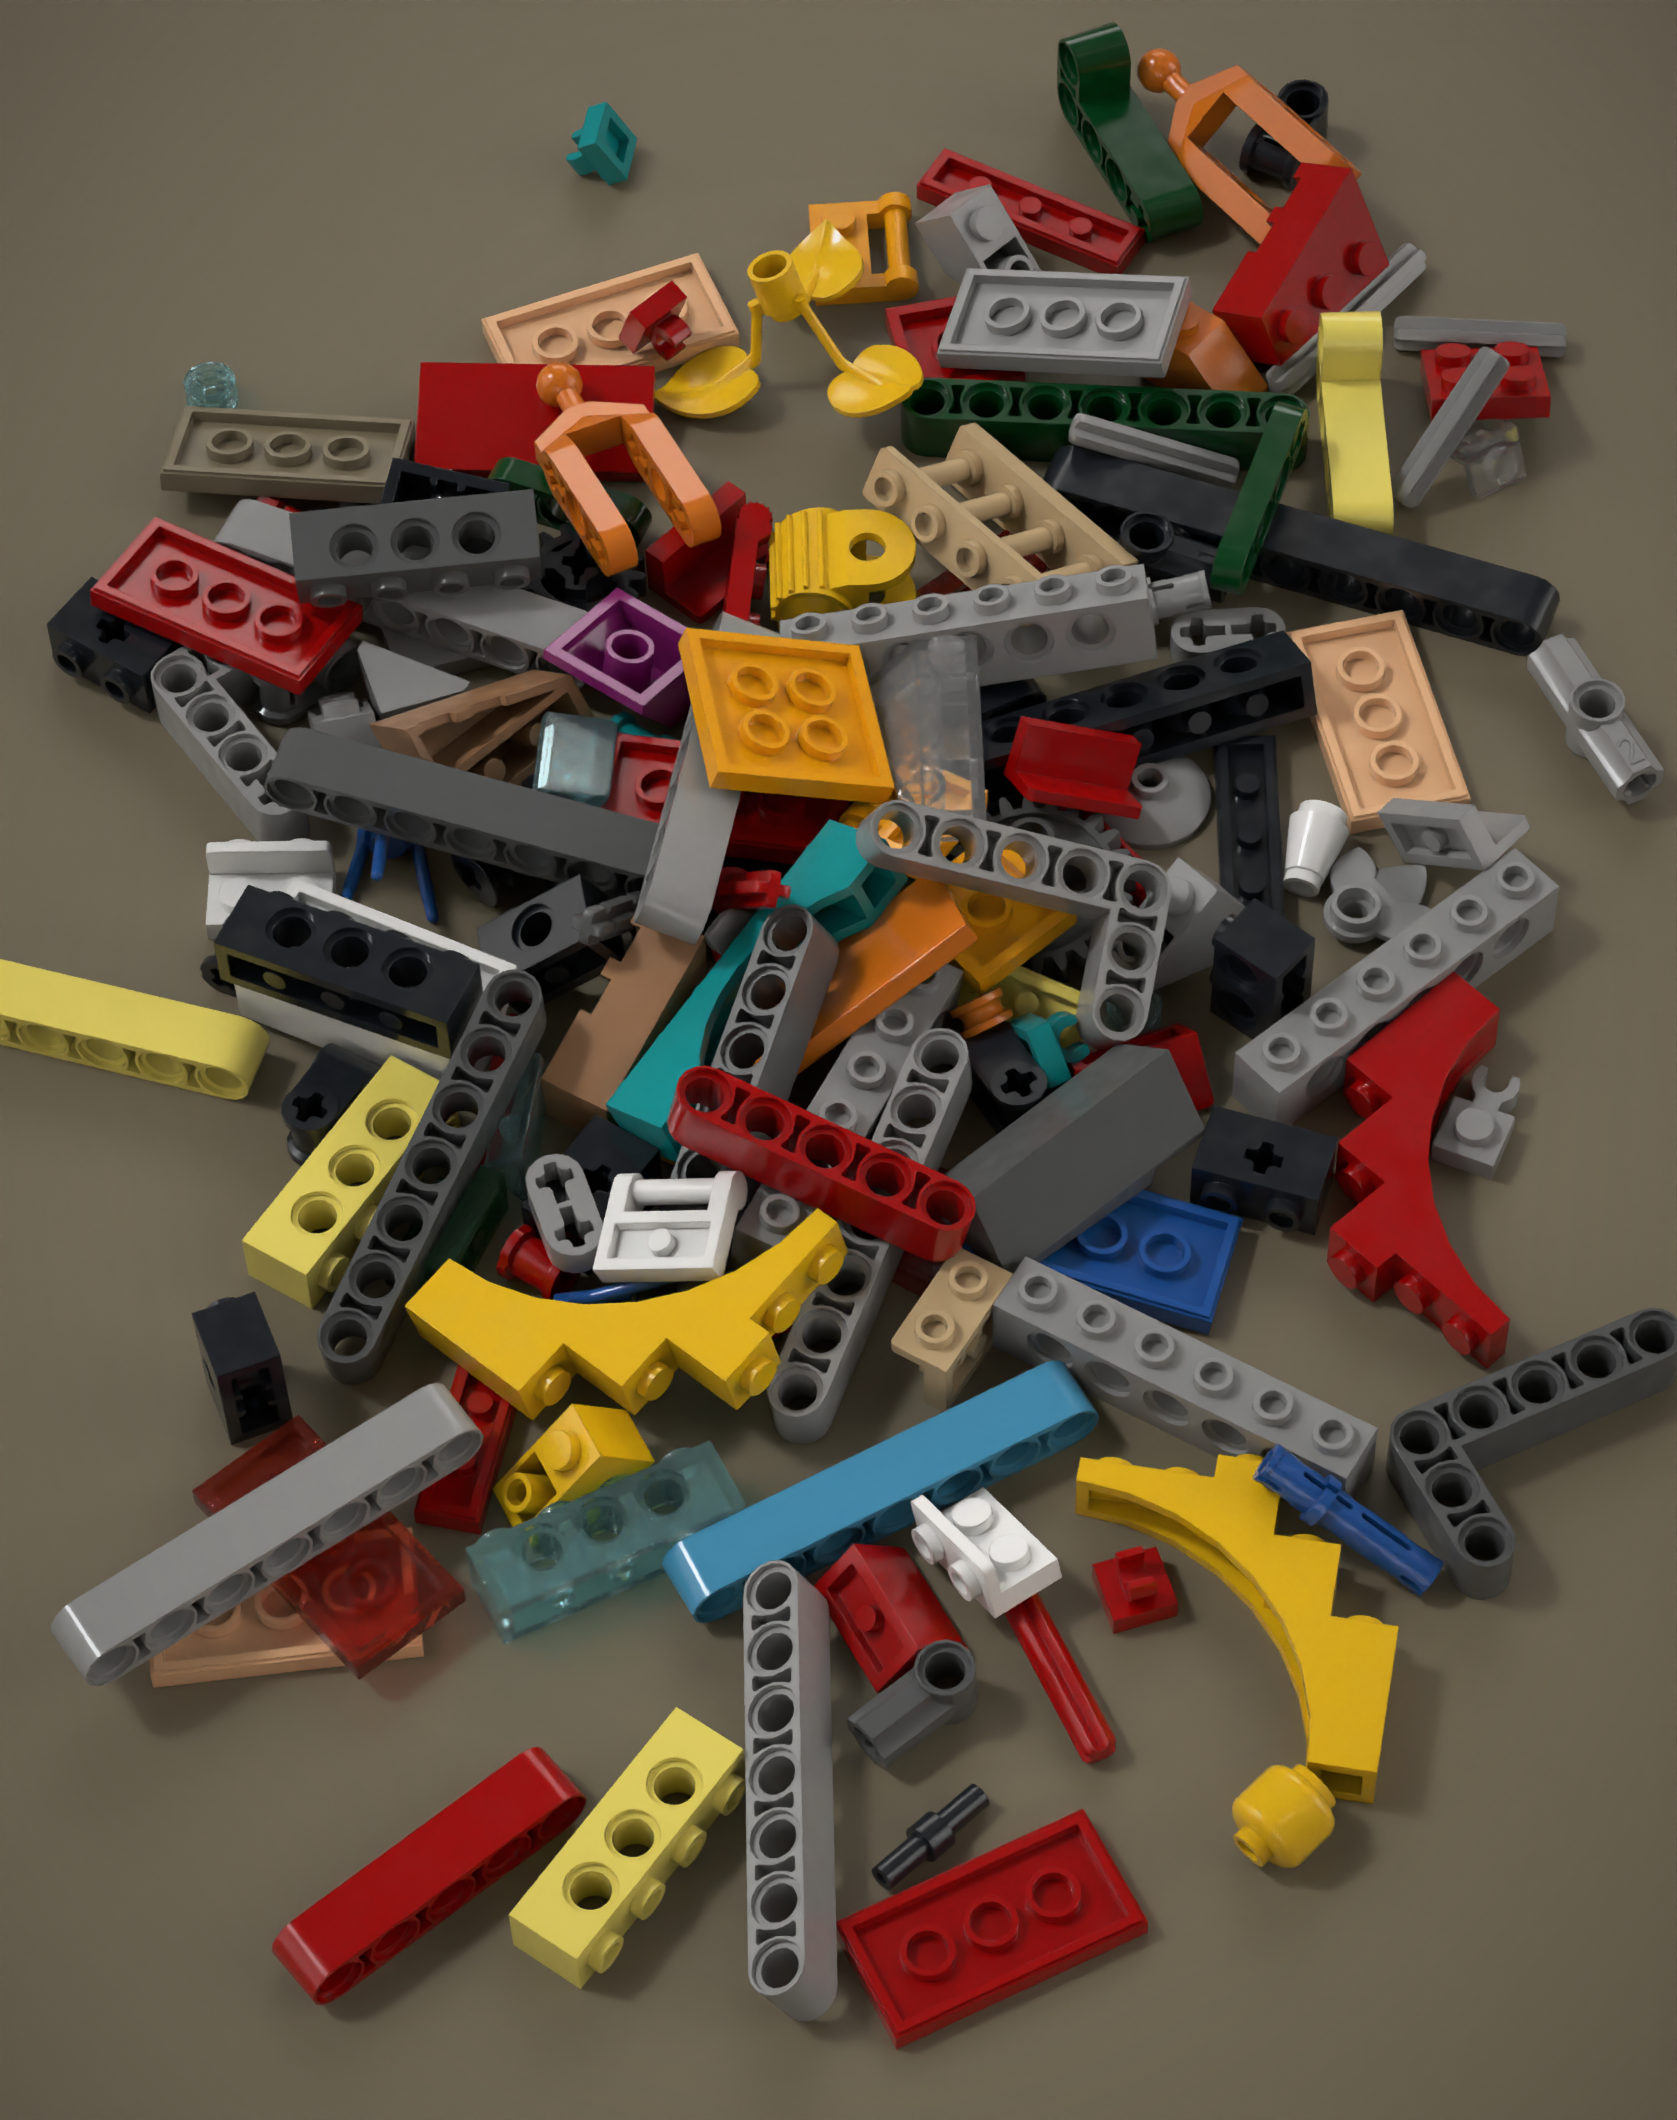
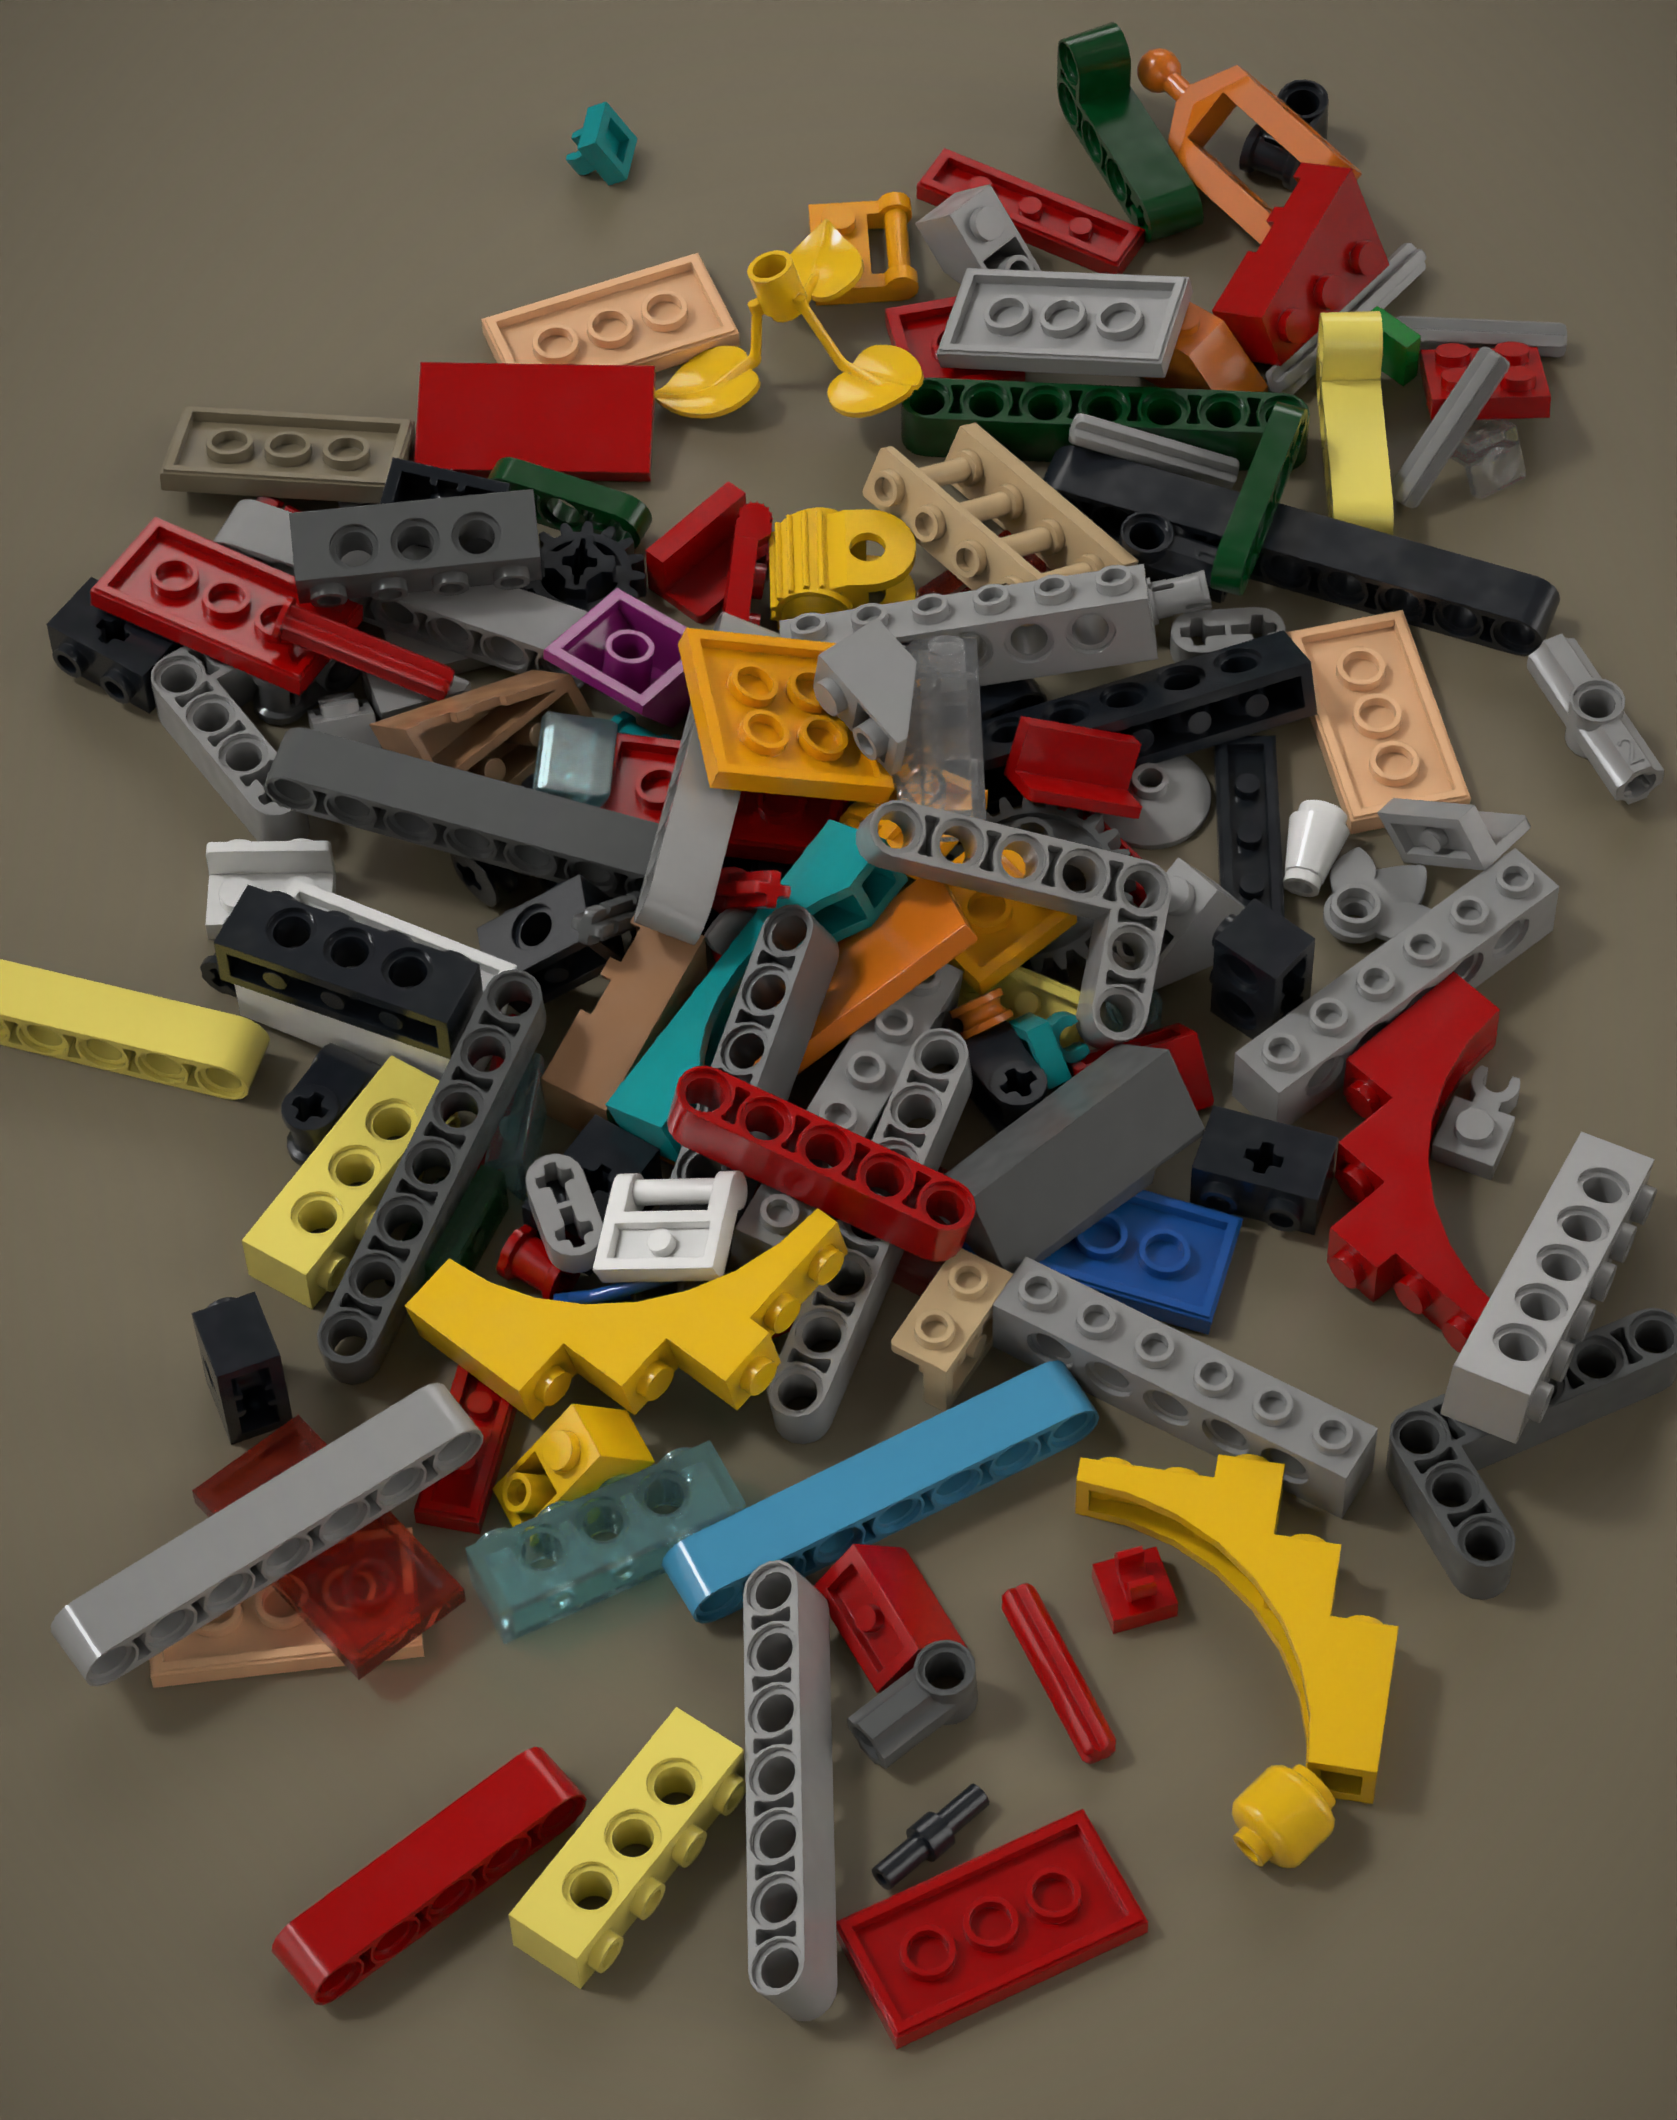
clear light blue bush [183,362,239,409] -> none
blue plant [341,828,439,923] -> none
orange piece [534,362,721,577] -> none
red tile [618,280,692,361] -> none
white bracket [910,1487,1062,1618] -> none
blue pin [1253,1444,1443,1596] -> none
none -> red axle [271,596,455,701]
none -> light grey slope [813,617,917,776]
none -> green tile [1371,306,1421,387]
none -> light grey brick [1440,1131,1657,1444]

